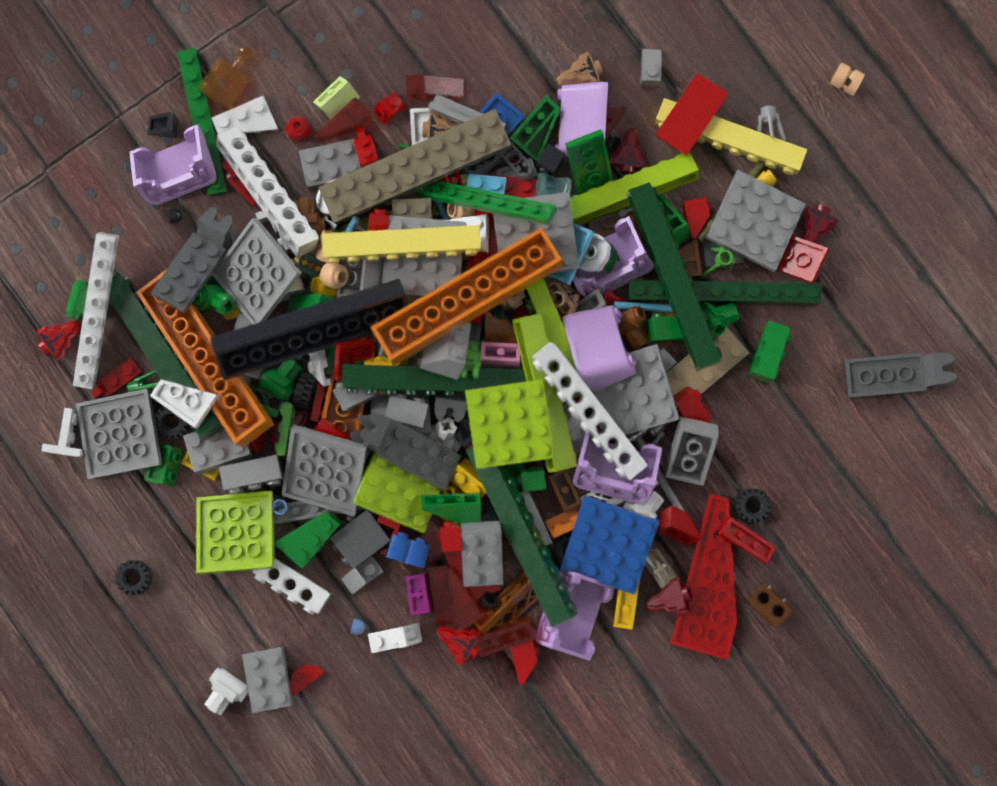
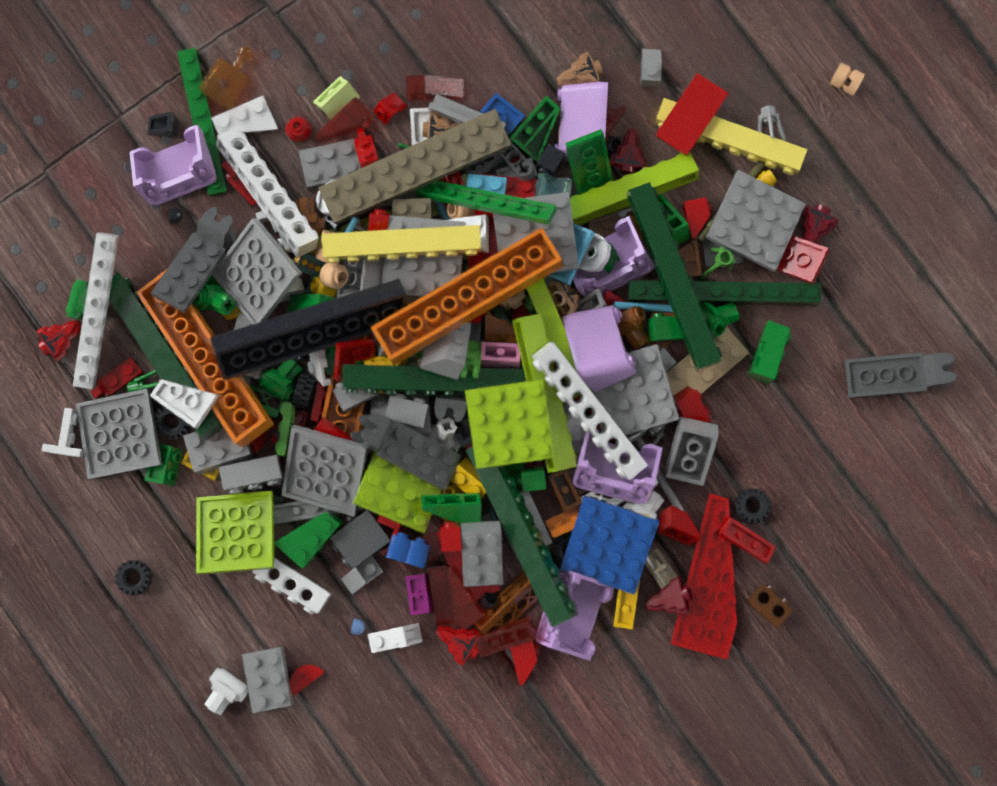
medium blue hinge [272,499,287,516] -> none

